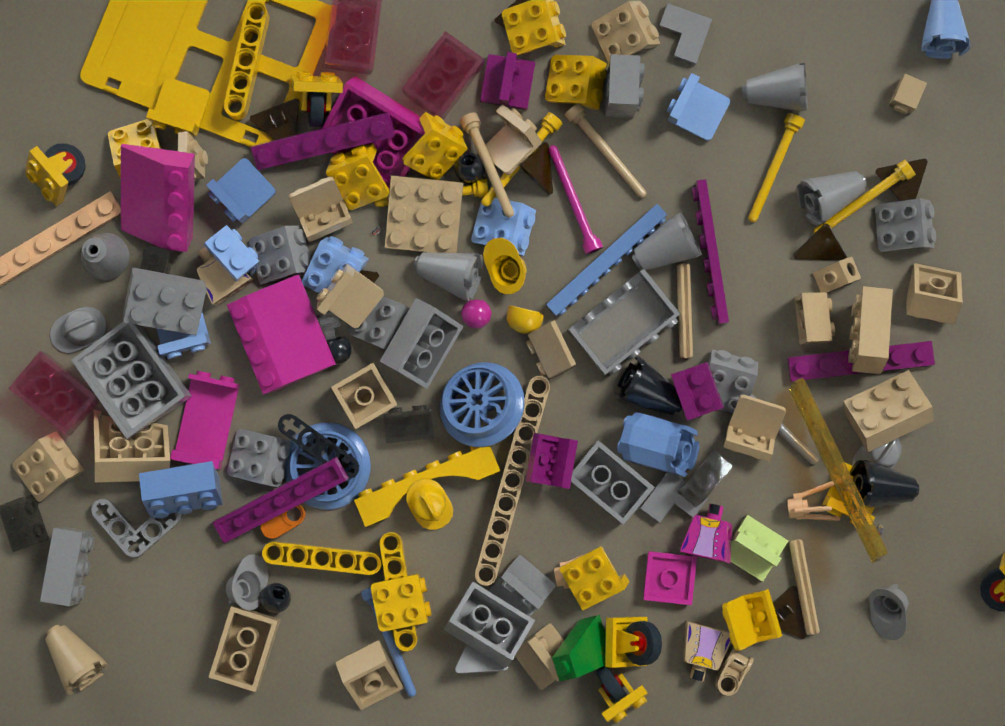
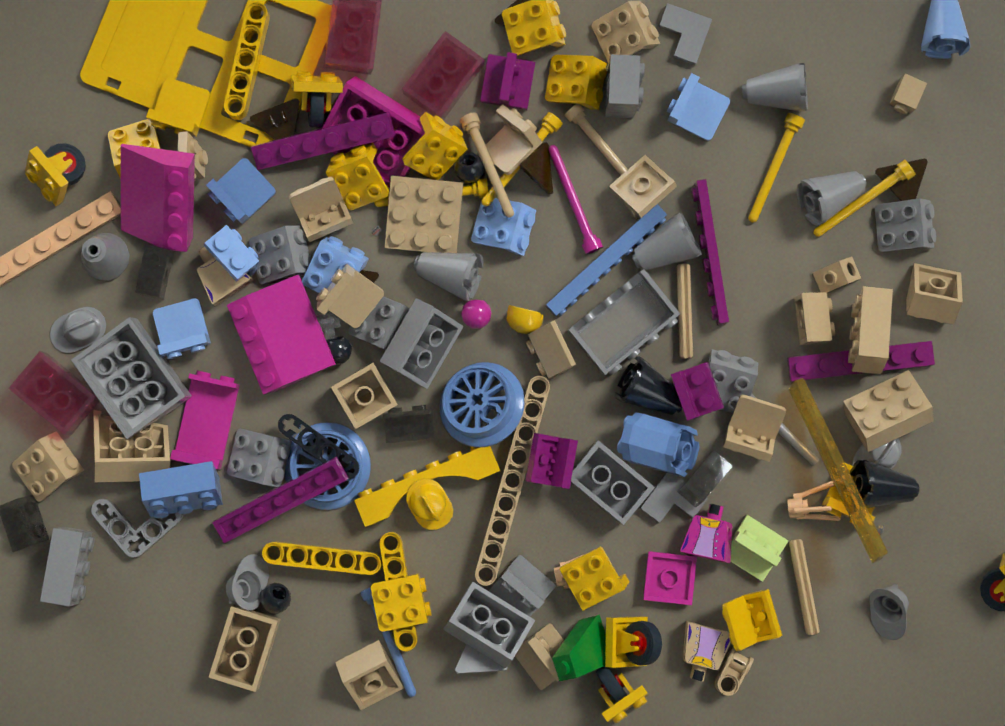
tan cone [45,625,109,695] -> none
light grey brick [123,267,207,335] -> none
orange piece [261,504,306,539] -> none
yellow piece [483,237,527,295] -> none
dark brown piece [773,586,806,639] -> none
dark brown piece [794,224,847,260] -> none
none -> tan bracket [609,155,677,219]

